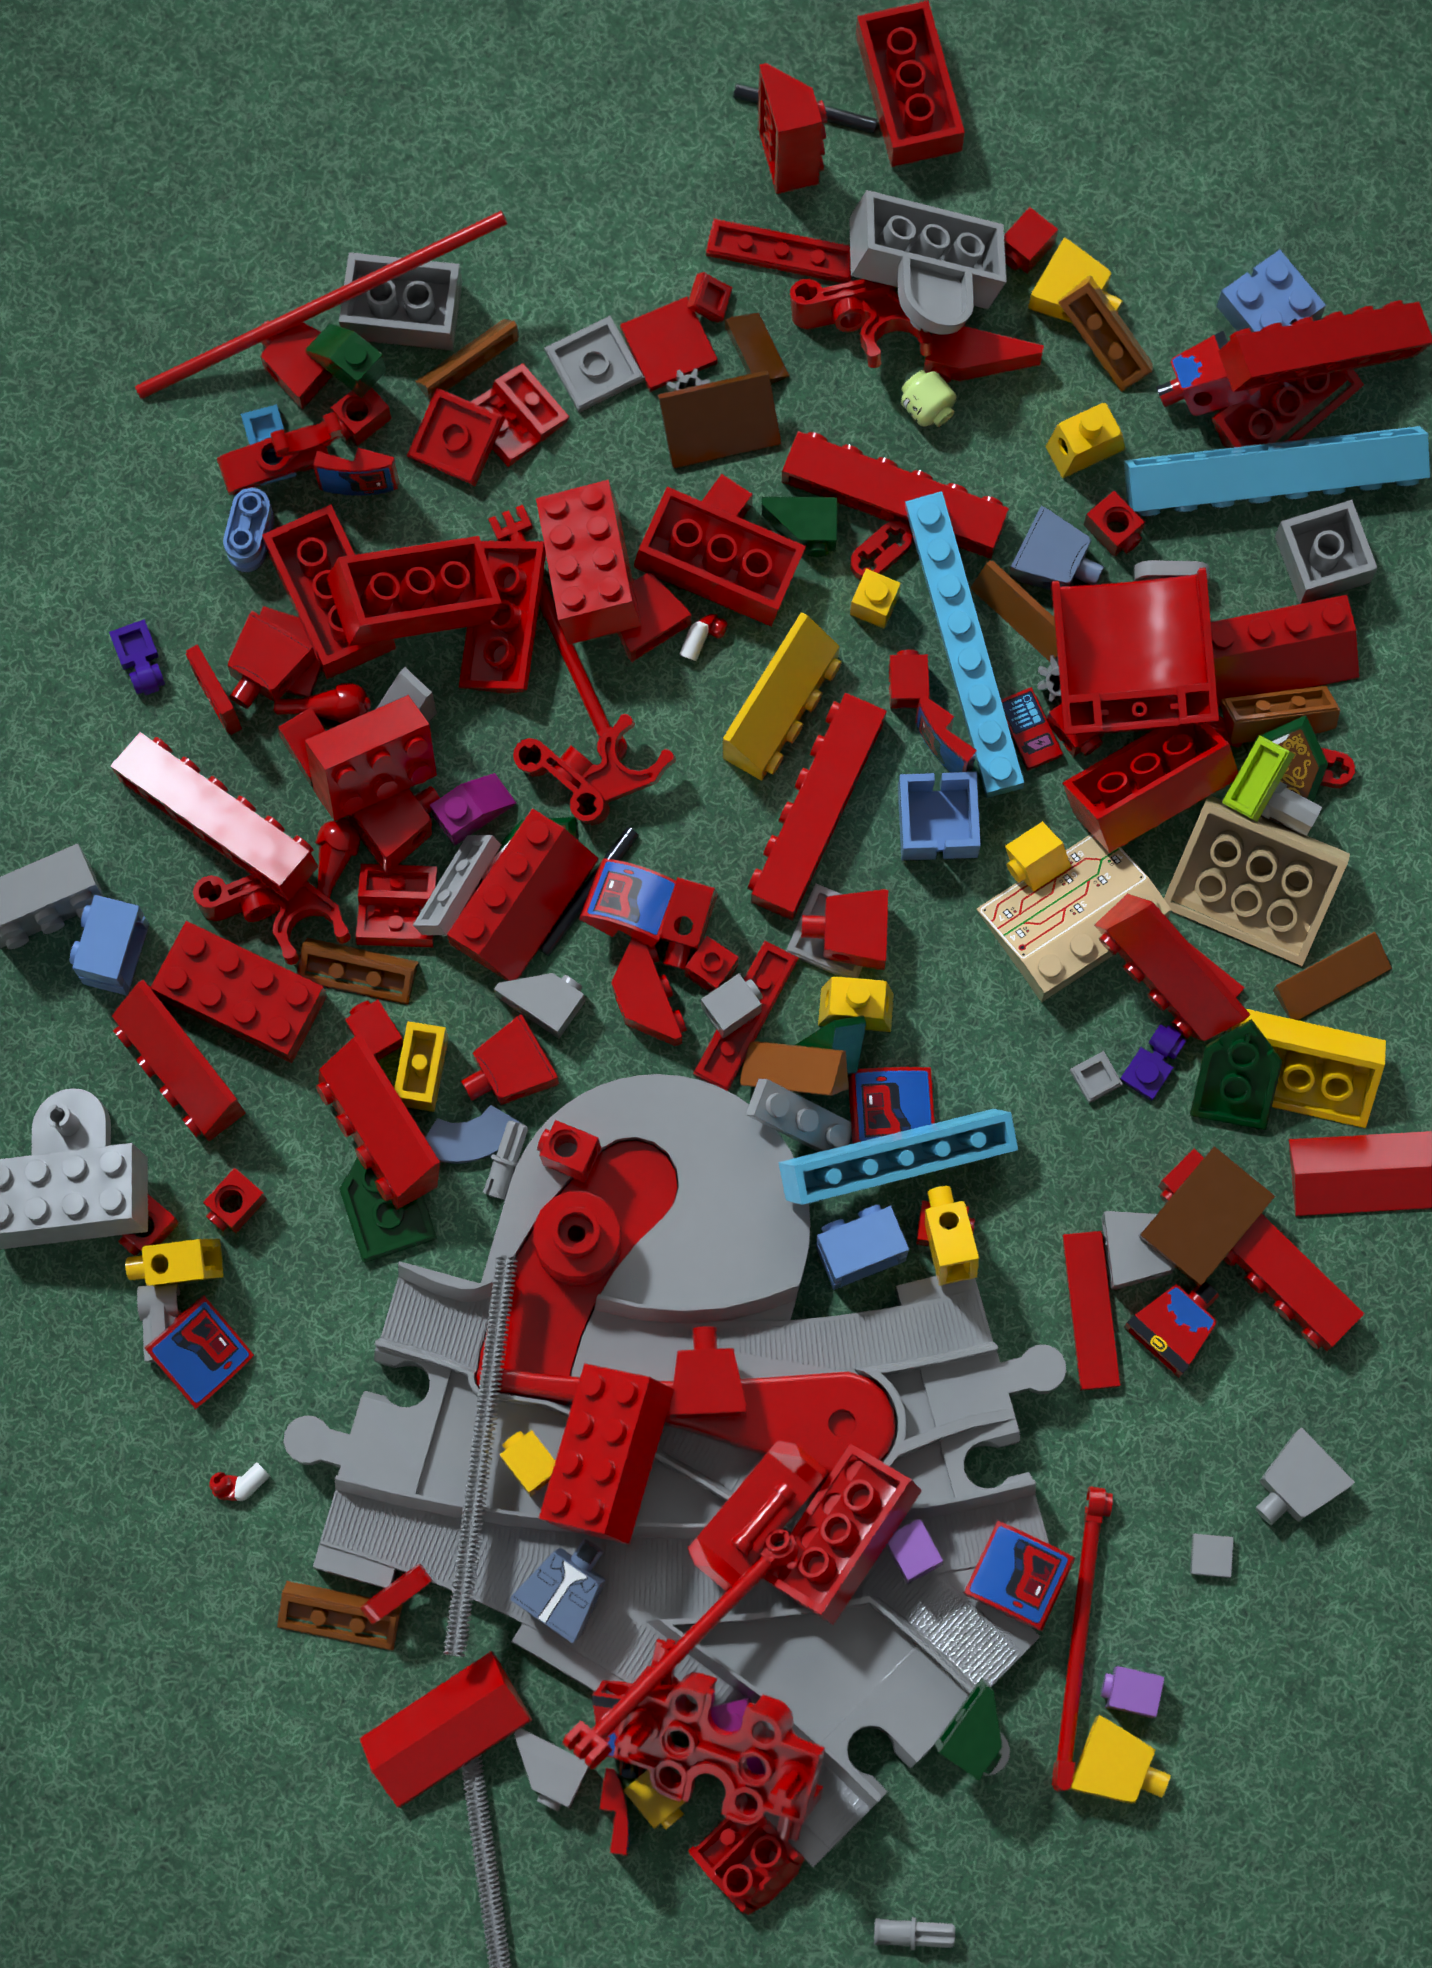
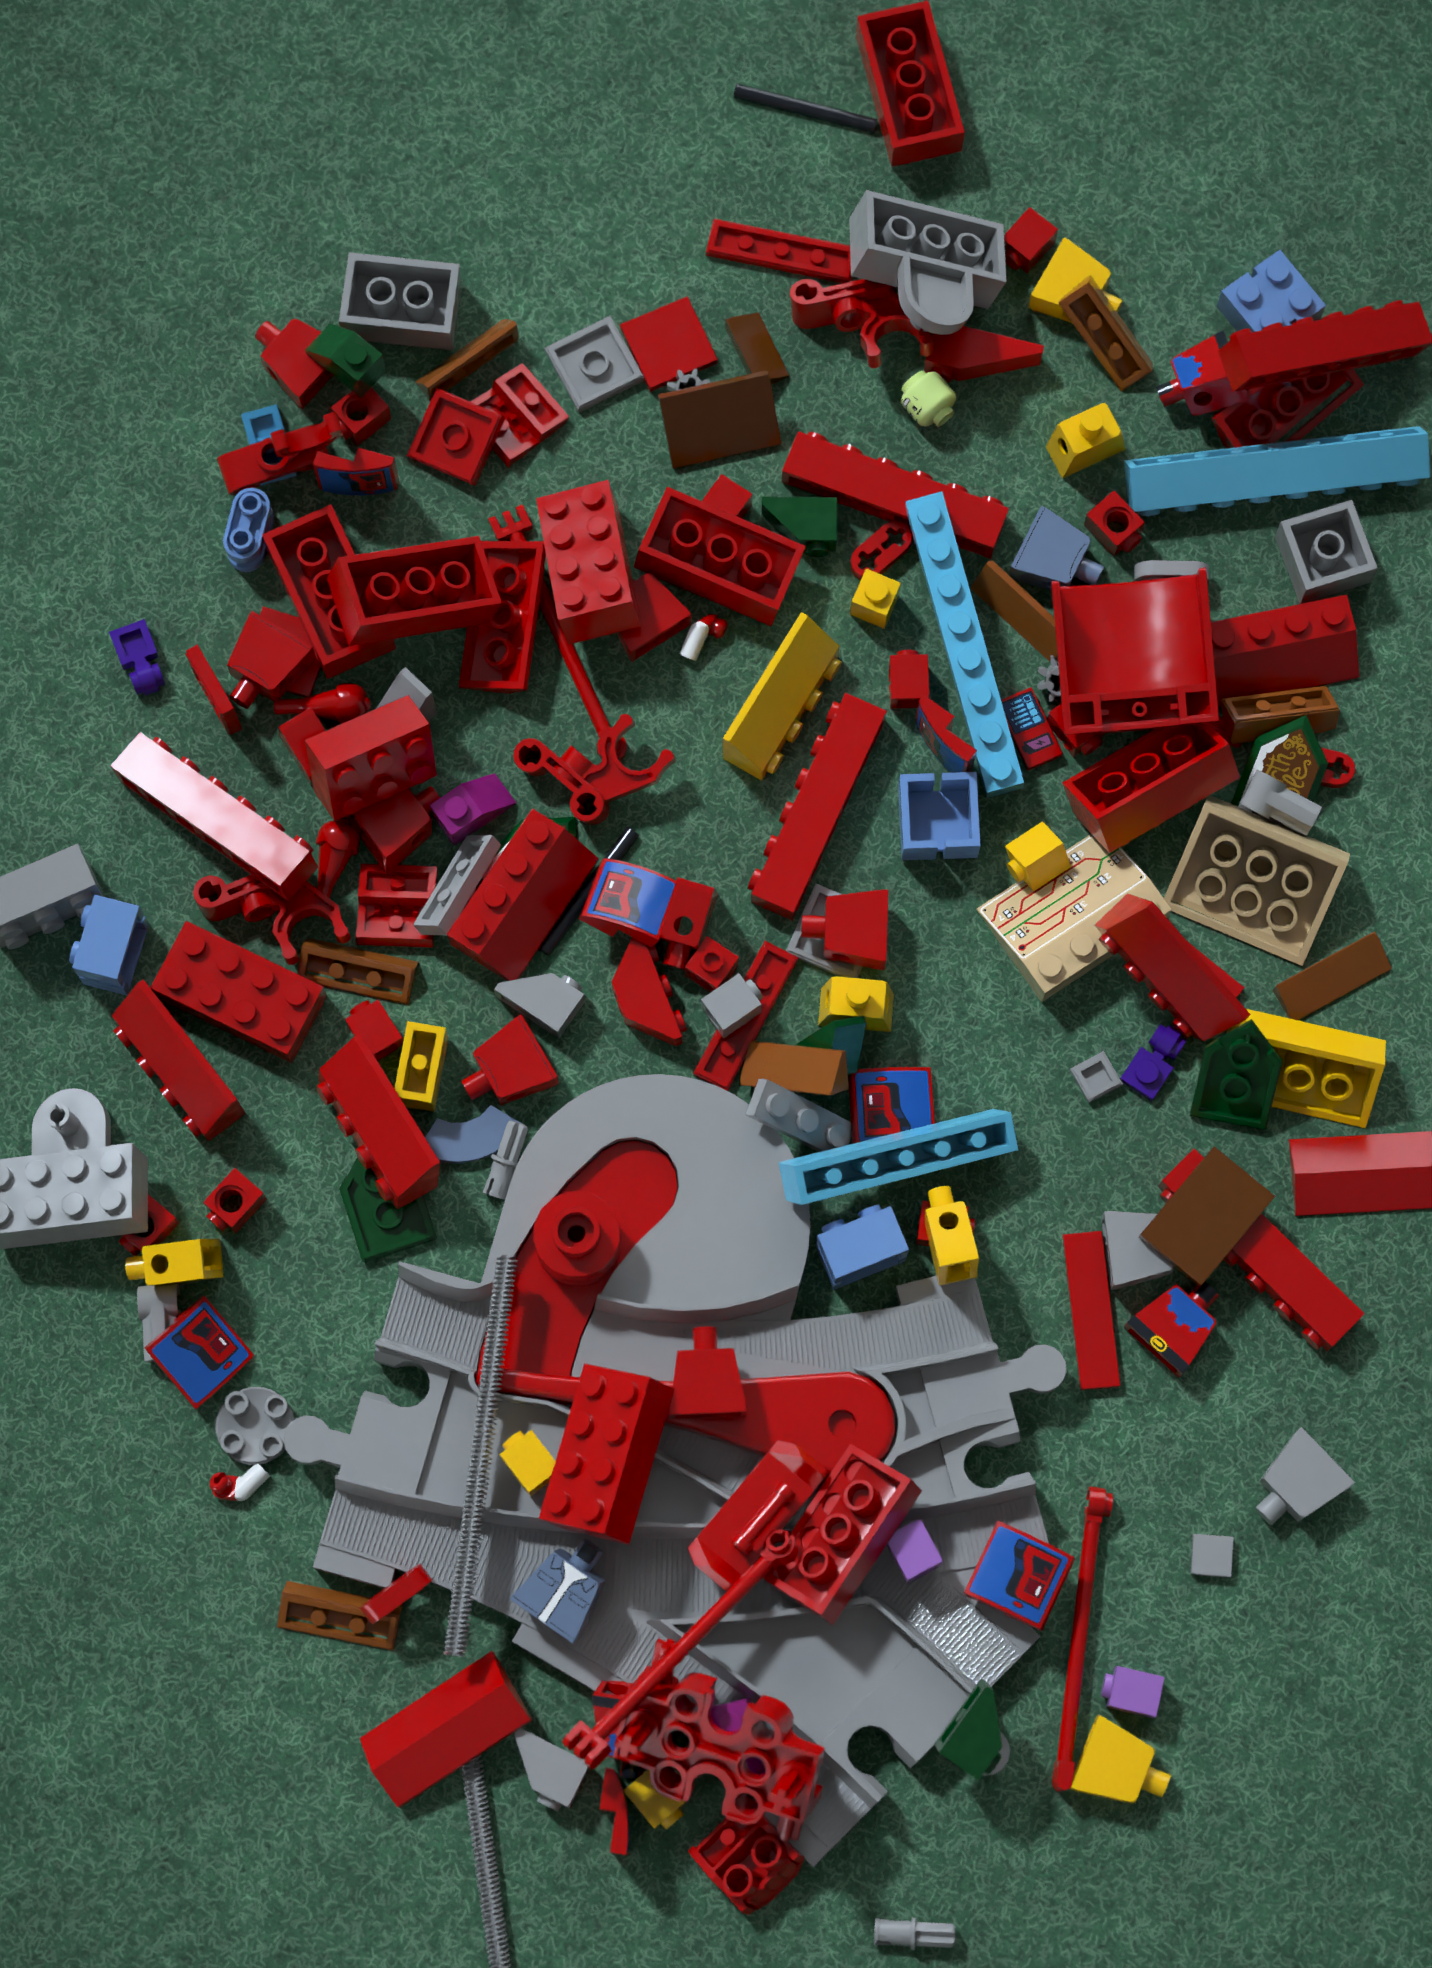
red piece [135,210,508,399] -> none
red brick [537,1120,602,1183] -> none
red tile [687,272,732,322] -> none
red slope [758,63,827,194] -> none
lime tile [1222,735,1295,822] -> none
none -> light grey dish [216,1387,294,1465]

